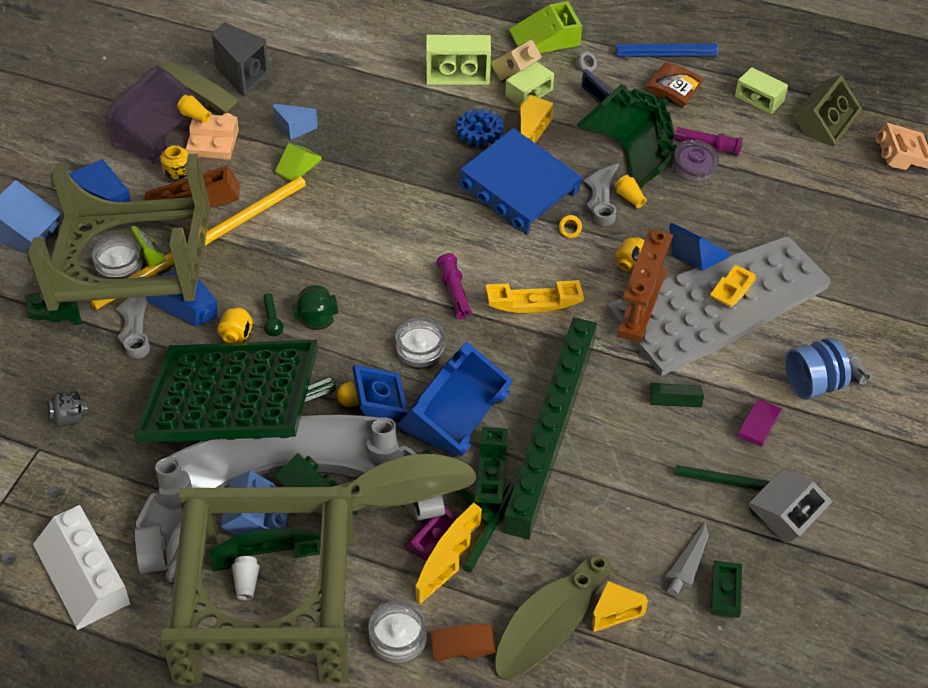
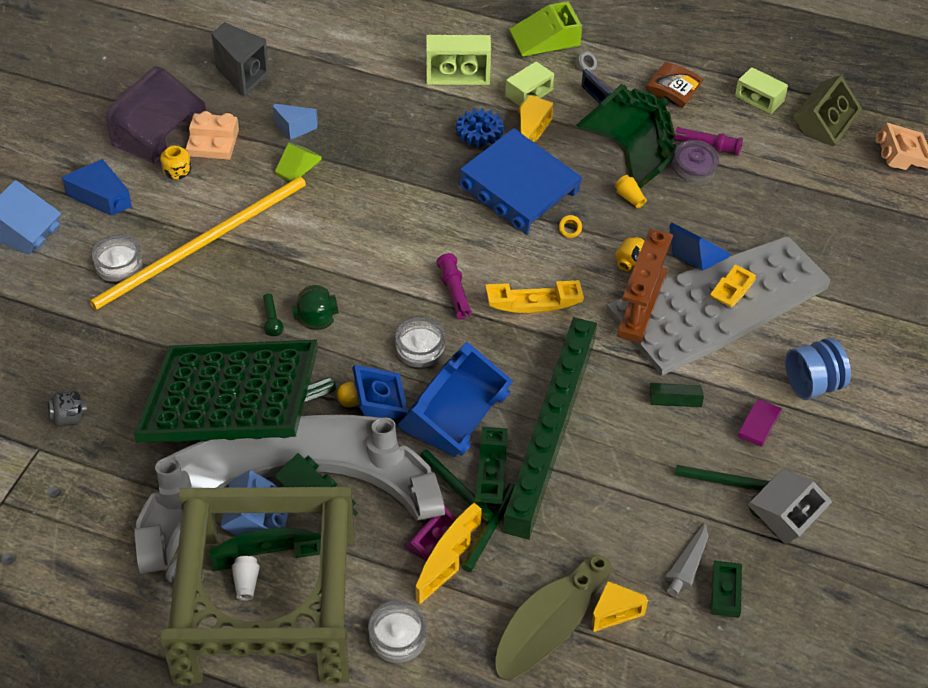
dark green wing [25,292,82,325] -> none
olive arch [27,153,211,311] -> none
white slope [33,505,130,630] -> none
light grey piece [115,297,150,359] -> none
lime slope [131,226,167,267] -> none
dark orange slope [144,165,240,207] -> none
blue slope [146,270,217,326] -> none
olive slope [154,61,239,115] -> none
yellow cone [177,95,211,124] -> none
yellow head [217,307,253,343] -> none
olive plant [319,454,476,516] -> none
dark orange slope [431,624,496,662] -> none
tan torso [491,40,541,81] -> none
light grey piece [583,163,619,226] -> none
blue axle [616,43,718,57] -> none
light grey pin [838,341,873,384] -> none

